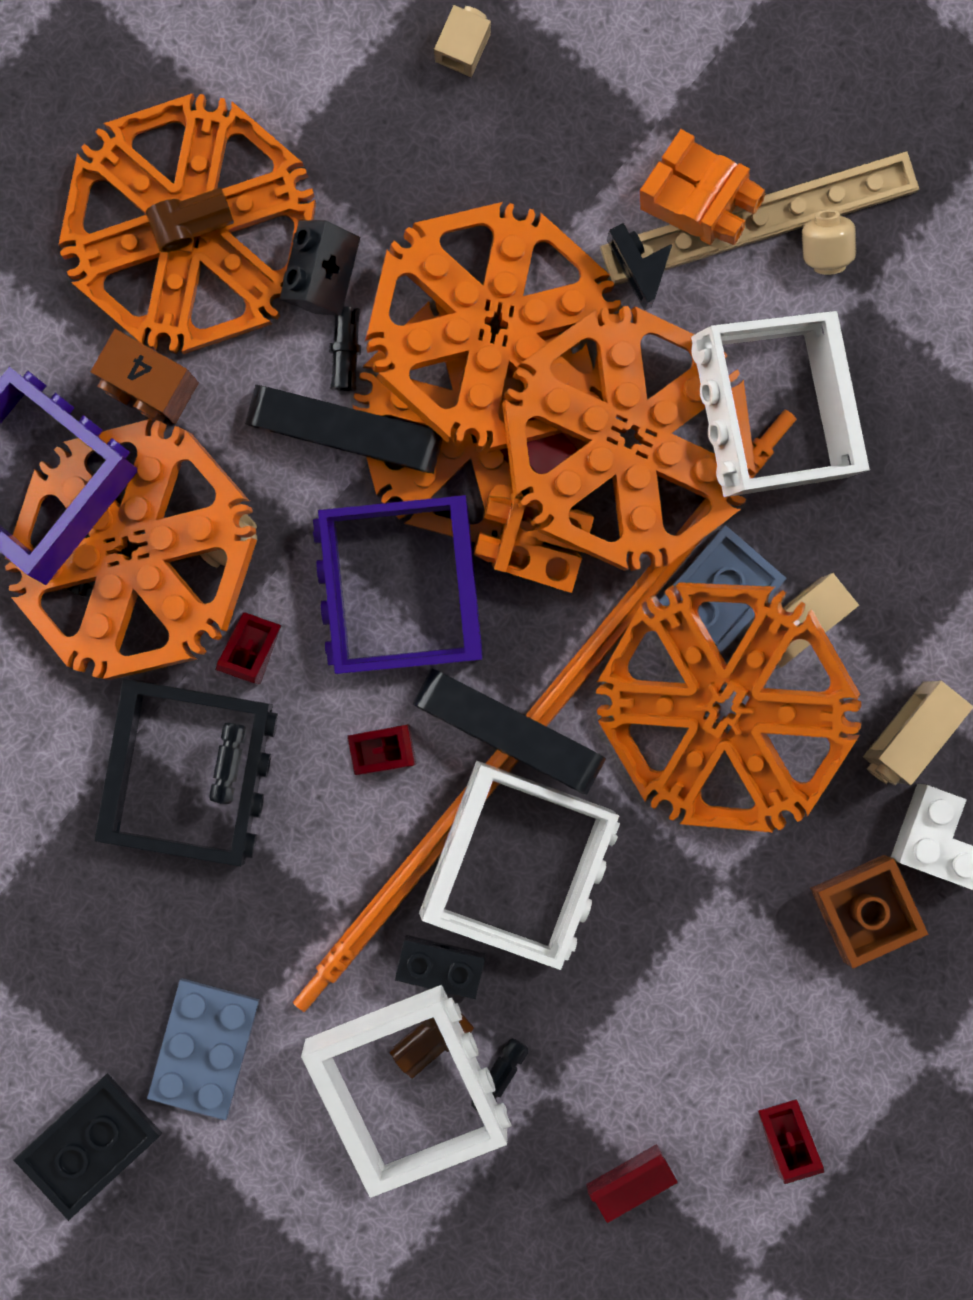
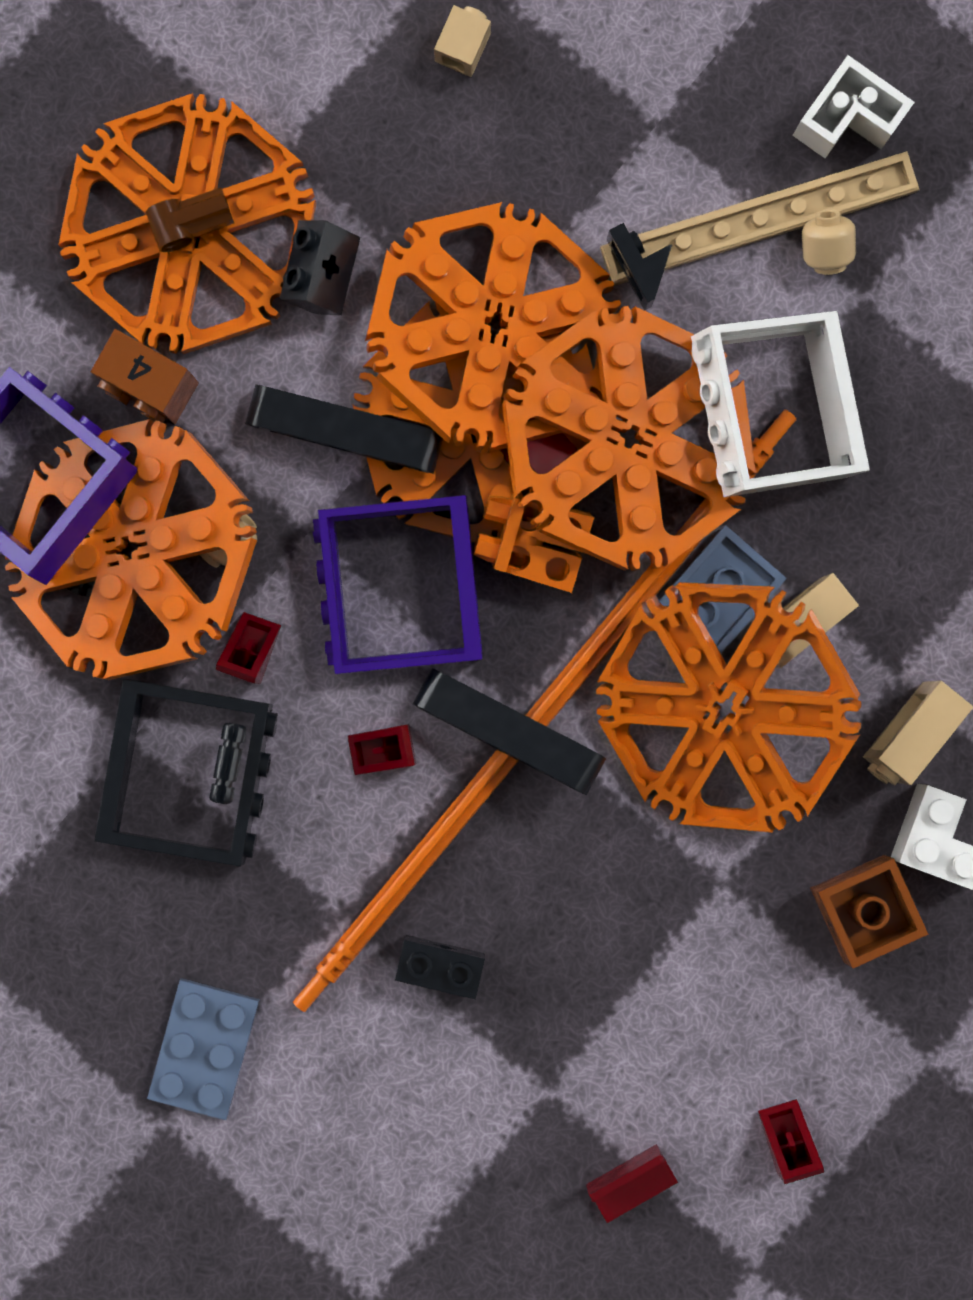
black plate [13,1073,162,1221] -> none
white window [301,985,512,1198] -> none
black pin [329,306,362,391] -> none
reddish brown piece [389,1013,474,1079] -> none
white window [419,760,620,970] -> none
black axle [471,1038,528,1111] -> none
orange hips [640,129,765,246] -> none
none -> white brick [793,55,915,158]

